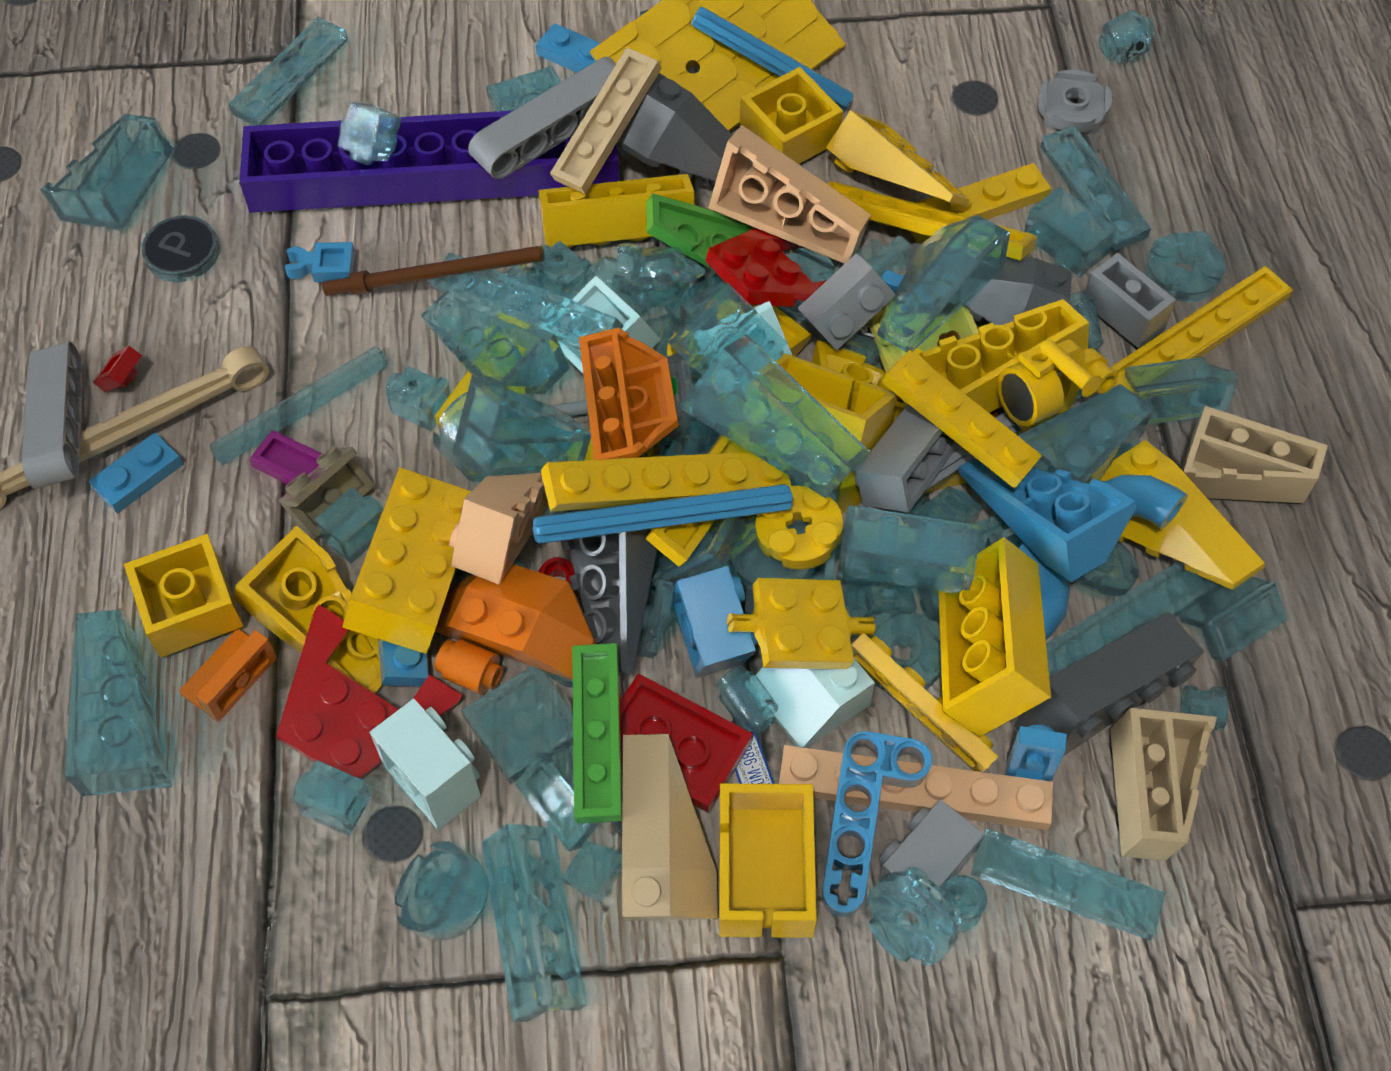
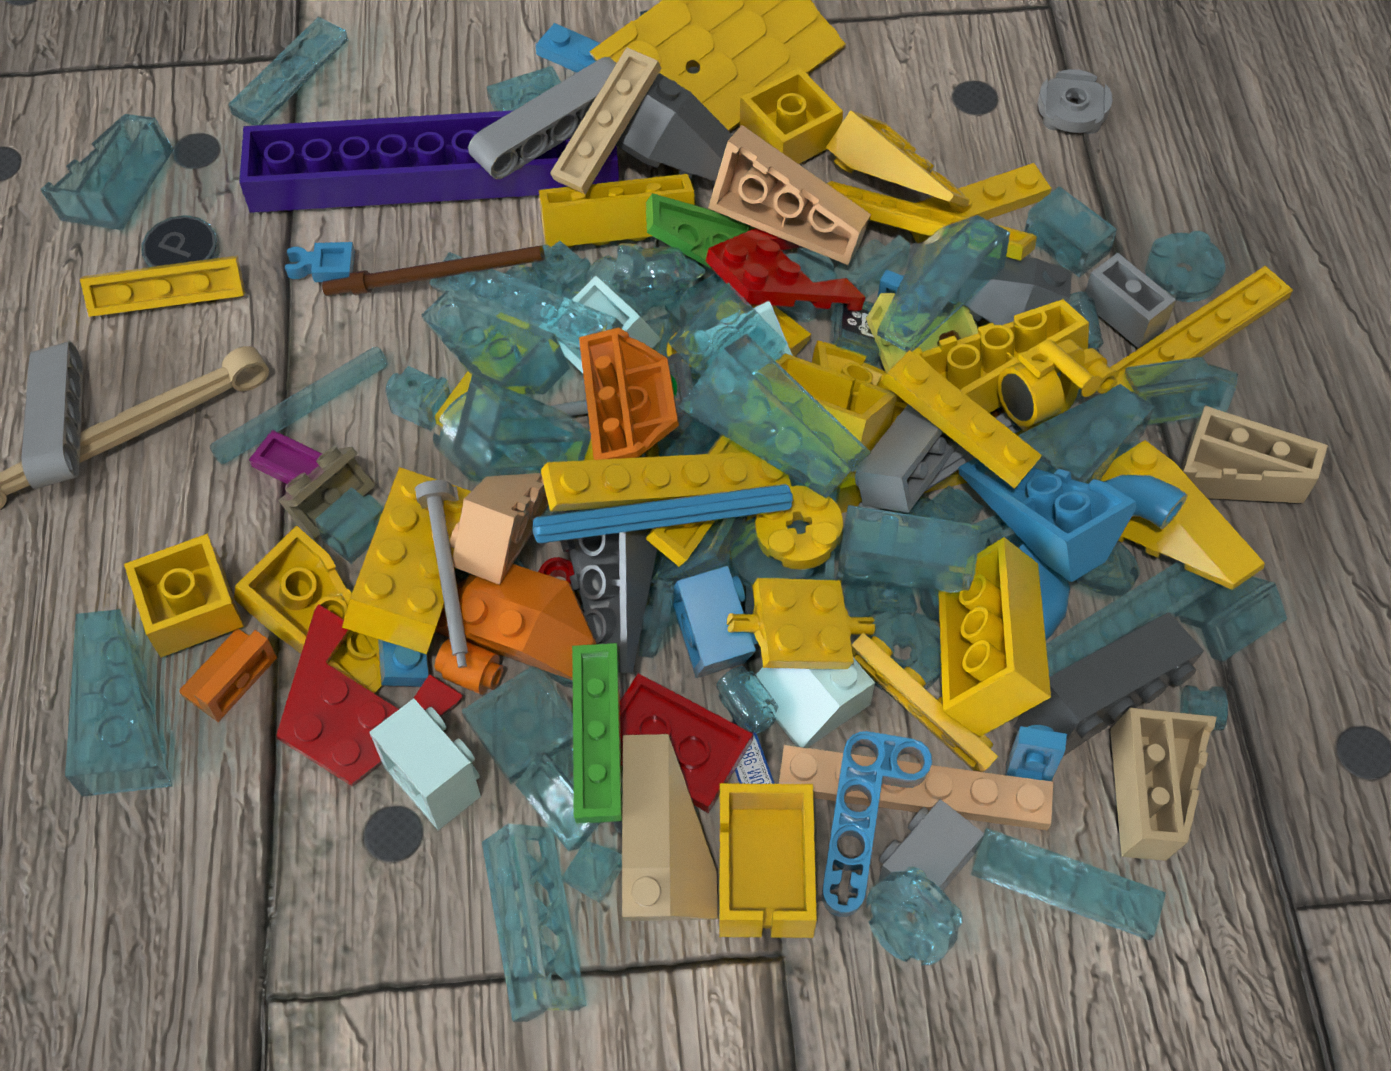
dark azure plate [89,432,183,514] -> none
red plate [92,345,142,392] -> none
clear light blue brick [293,760,372,836] -> none
clear light blue brick [337,102,402,165] -> none
clear light blue cylinder [395,841,488,940] -> none
dark azure axle [692,7,853,112] -> none
light grey brick [798,253,896,350] -> none
clear light blue wheel [936,875,987,932] -> none
clear light blue plate [1040,126,1151,250] -> none
clear light blue head [1098,10,1155,64] -> none
none -> yellow plate [80,255,245,317]
none -> light grey piece [415,480,468,668]

